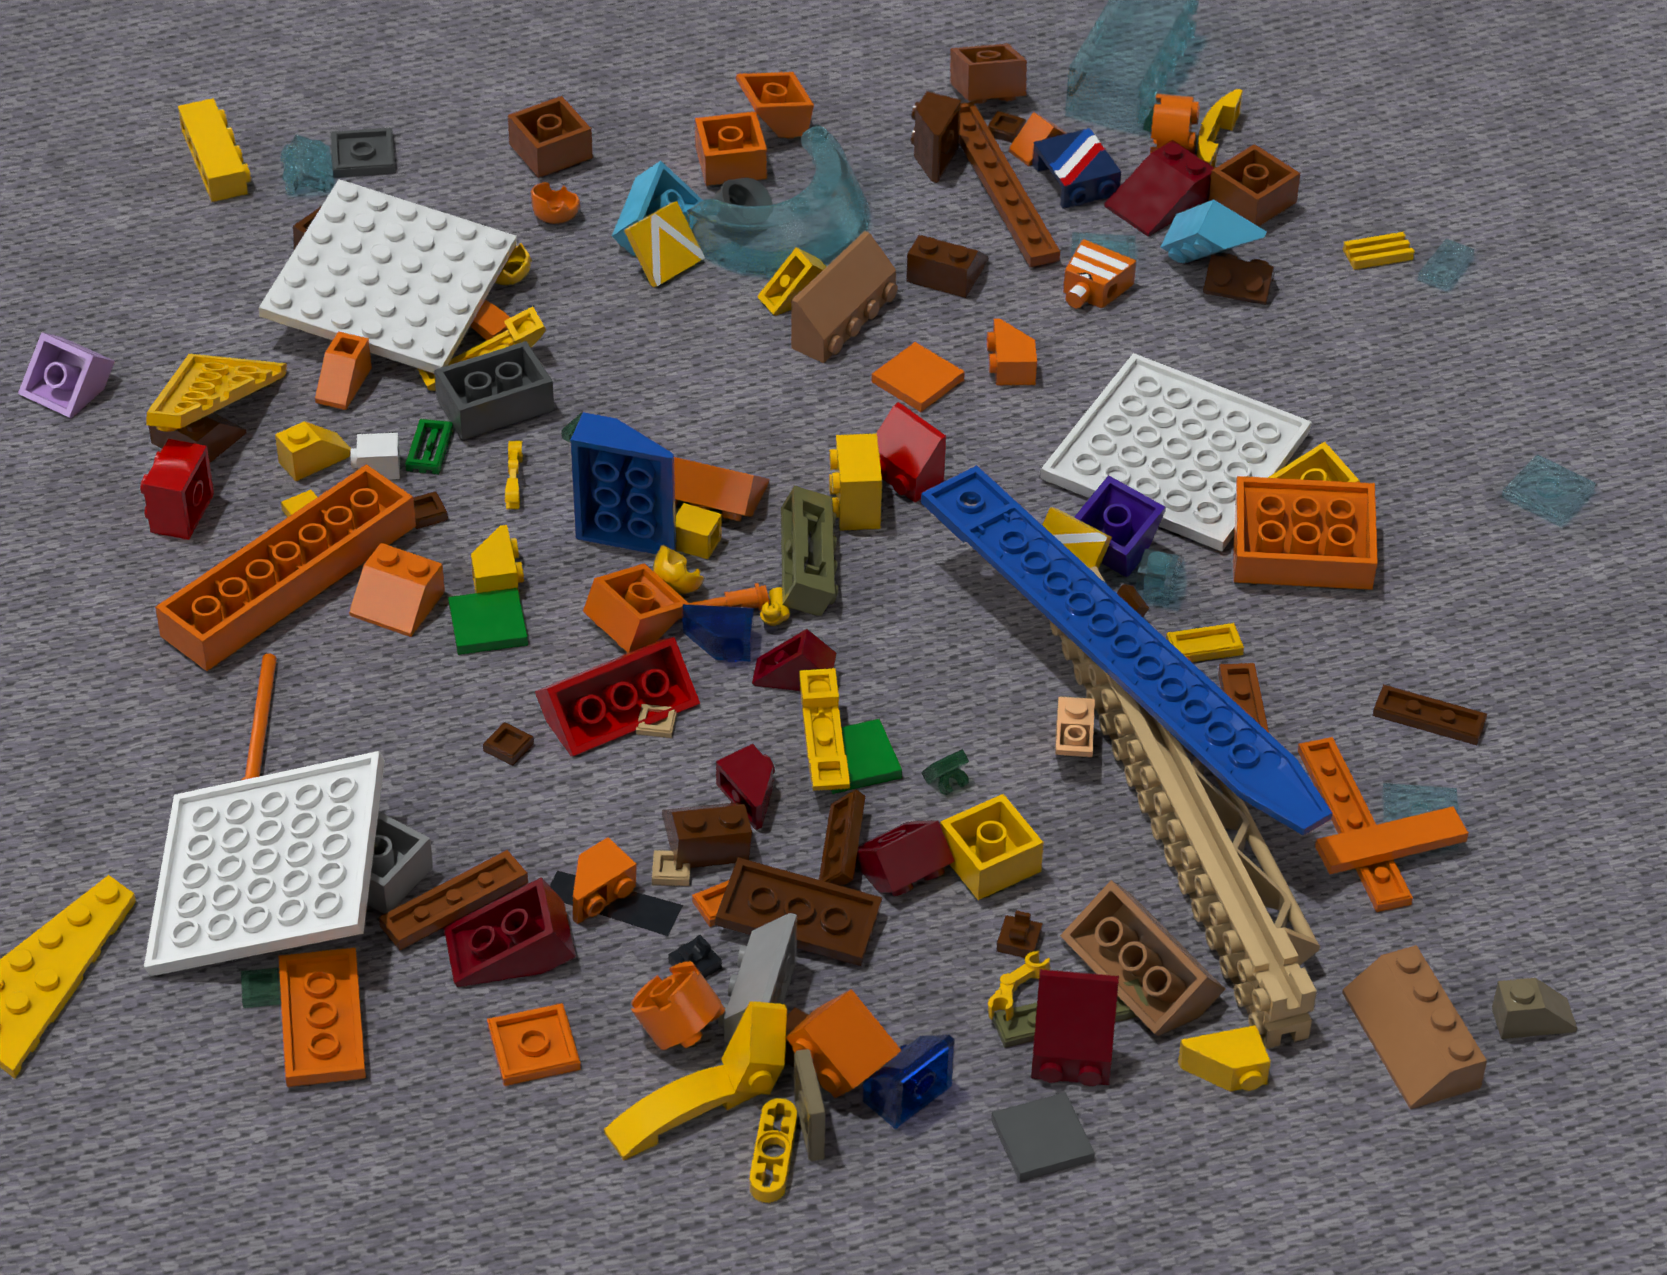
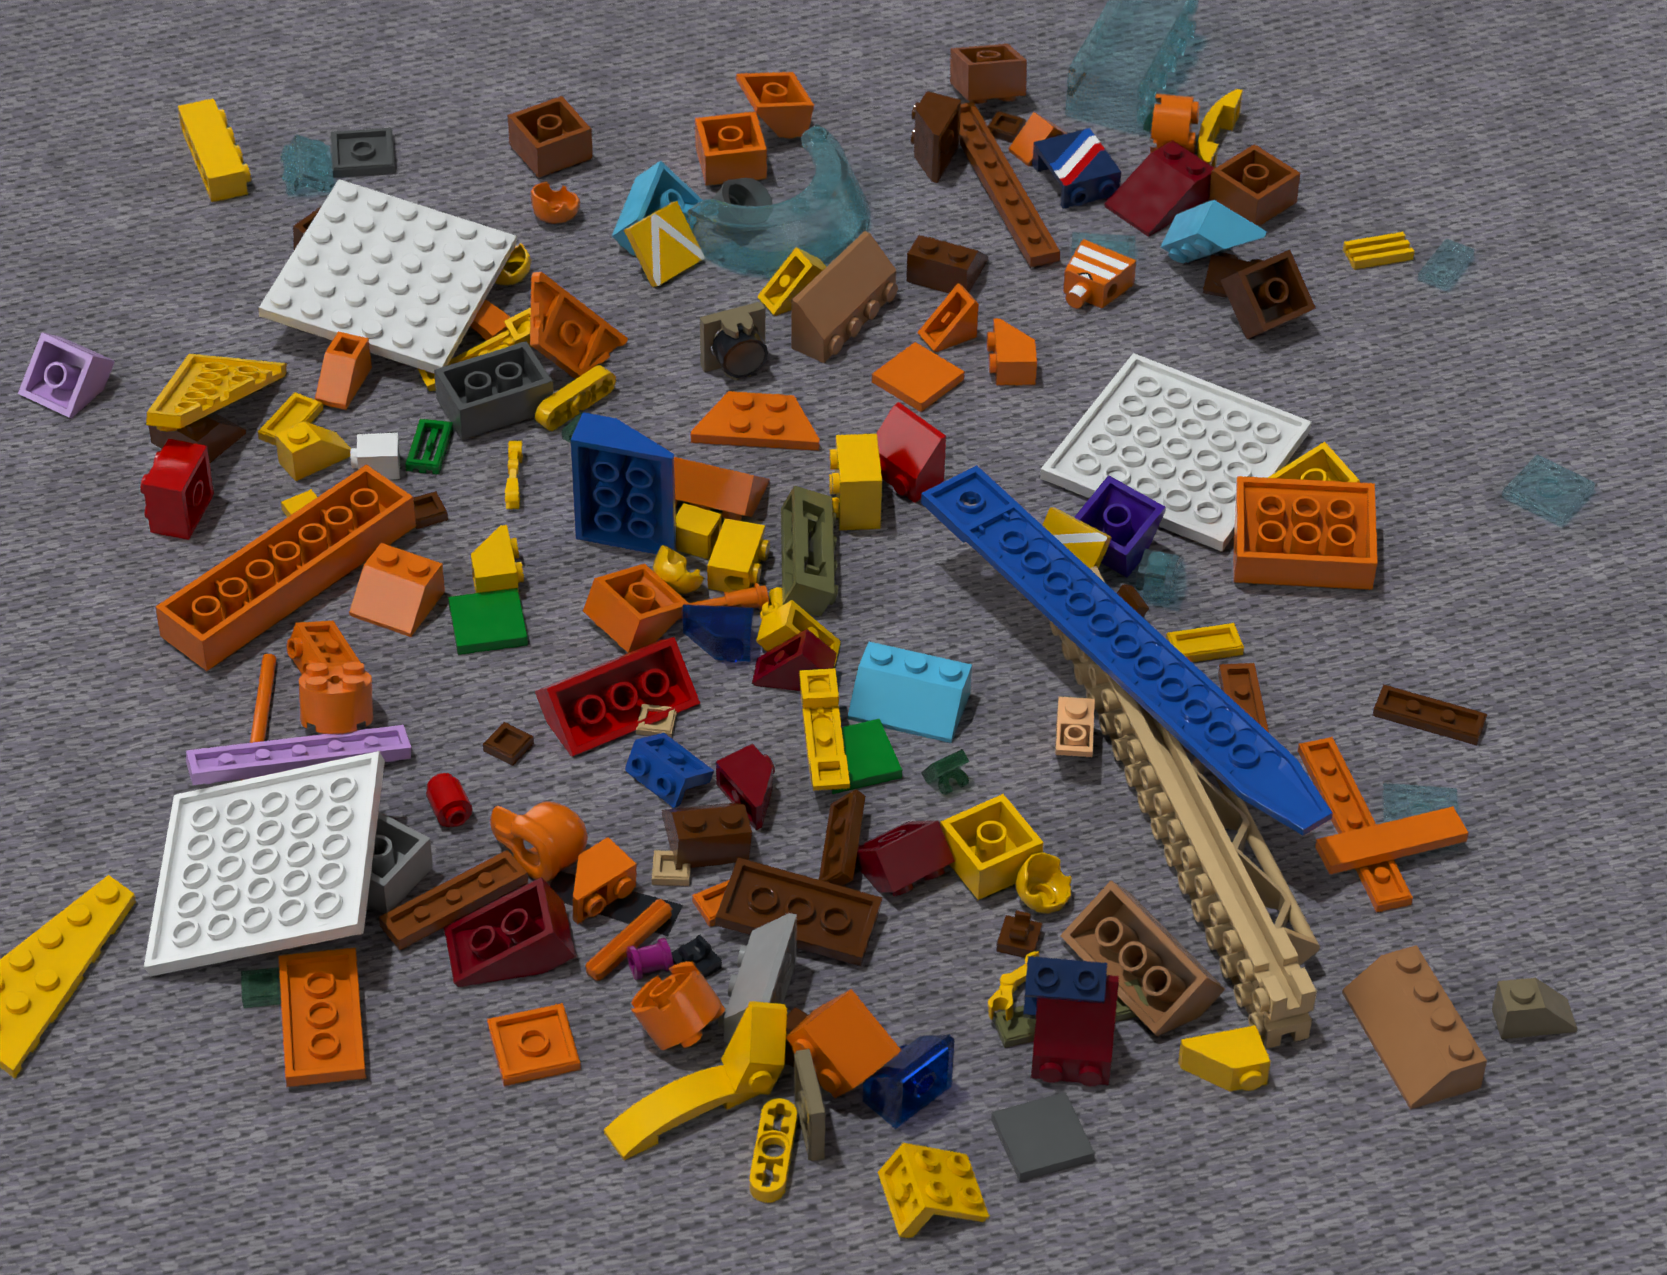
none -> lavender plate [186,725,411,785]
none -> yellow tile [258,392,323,446]
none -> orange bracket [287,620,360,675]
none -> orange brick [299,661,373,734]
none -> red brick [426,773,473,827]
none -> orange piece [490,802,588,881]
none -> orange wing [530,272,628,379]
none -> yellow beam [535,365,616,431]
none -> orange axle [585,899,672,981]
none -> blue bracket [625,733,714,808]
none -> magenta bush [626,937,673,980]
none -> orange wing [691,391,820,451]
none -> piece [700,301,768,381]
none -> yellow brick [707,518,770,592]
none -> yellow slope [756,600,841,667]
none -> medium azure slope [848,642,972,743]
none -> yellow bracket [878,1143,989,1238]
none -> orange slope [917,283,979,352]
none -> yellow hair [1015,852,1072,914]
none -> dark blue panel [1023,956,1107,1019]
none -> reddish brown brick [1220,249,1316,339]

